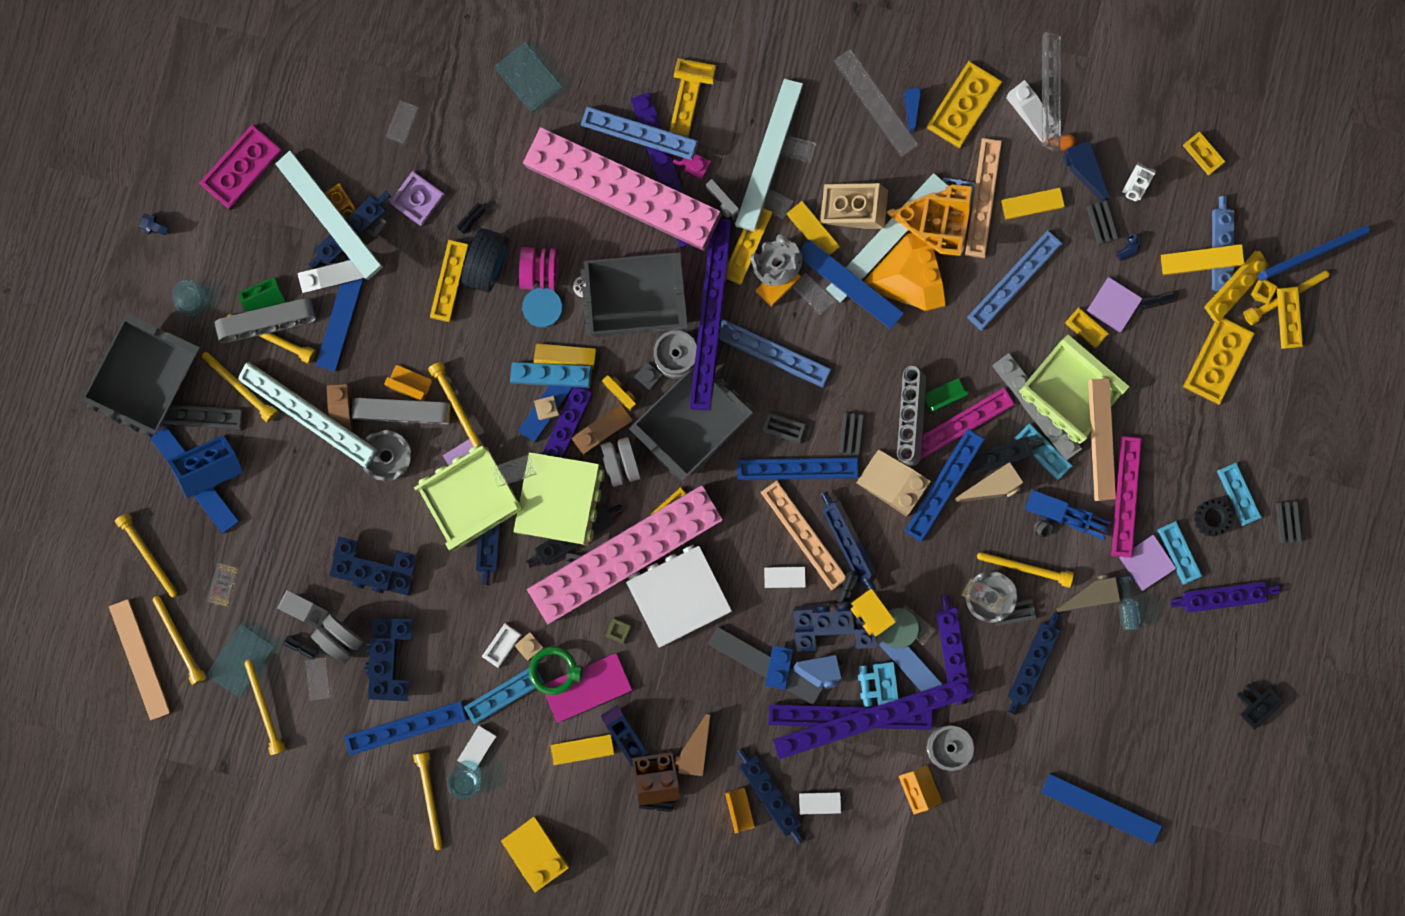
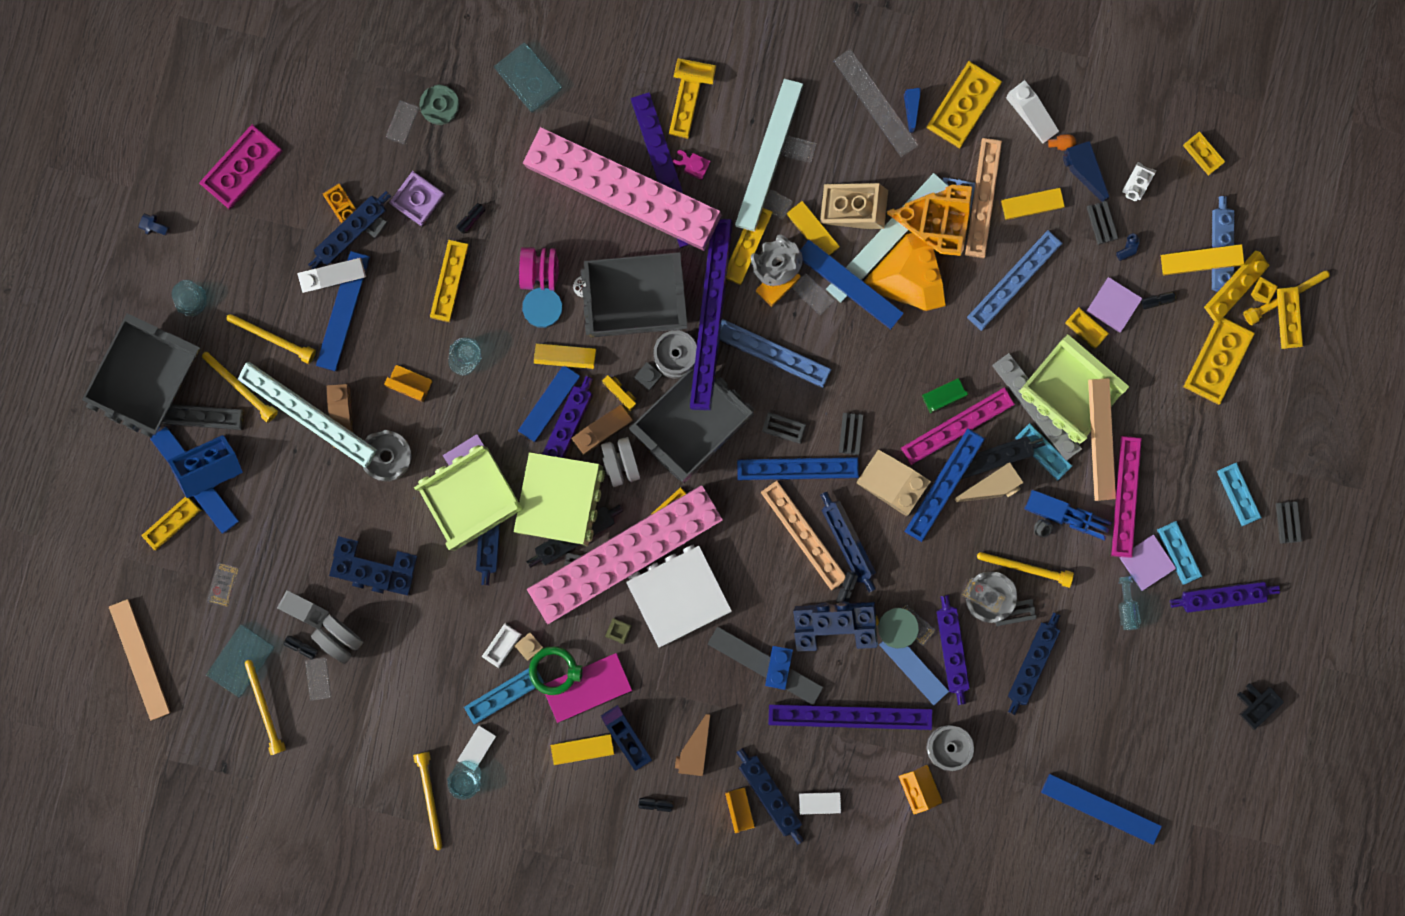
yellow piece [115,512,177,597] -> none
yellow piece [153,596,207,685] -> none
light grey beam [214,298,316,343] -> none
green panel [238,276,286,312] -> none
light aqua tile [275,151,383,280] -> none
blue tile [344,701,468,756] -> none
light grey beam [351,398,451,424] -> none
dark blue bracket [365,618,413,701] -> none
yellow piece [428,361,482,447] -> none
black wheel [461,228,509,292] -> none
clear tile [491,454,537,487] -> none
yellow slope [501,817,570,893] -> none
dark azure plate [510,362,592,388] -> none
tan plate [534,396,559,421] -> none
medium blue tile [581,107,699,161] -> none
reddish brown slope [632,752,679,806] -> none
light grey plate [706,179,739,220] -> none
white tile [764,567,805,588] -> none
dark purple plate [773,676,973,759] -> none
medium blue slope [793,655,841,689] -> none
yellow brick [851,589,895,637] -> none
medium azure plate [858,662,898,707] -> none
light grey beam [897,366,926,467] -> none
clear tile [1042,32,1061,151] -> none
dark tan slope [1056,575,1120,612] -> none
black tyre [1193,499,1233,537] -> none
blue tile [1257,225,1370,281] -> none
none -> yellow tile [141,496,202,551]
none -> sand green tile [419,85,460,125]
none -> clear light blue hat [448,337,482,375]

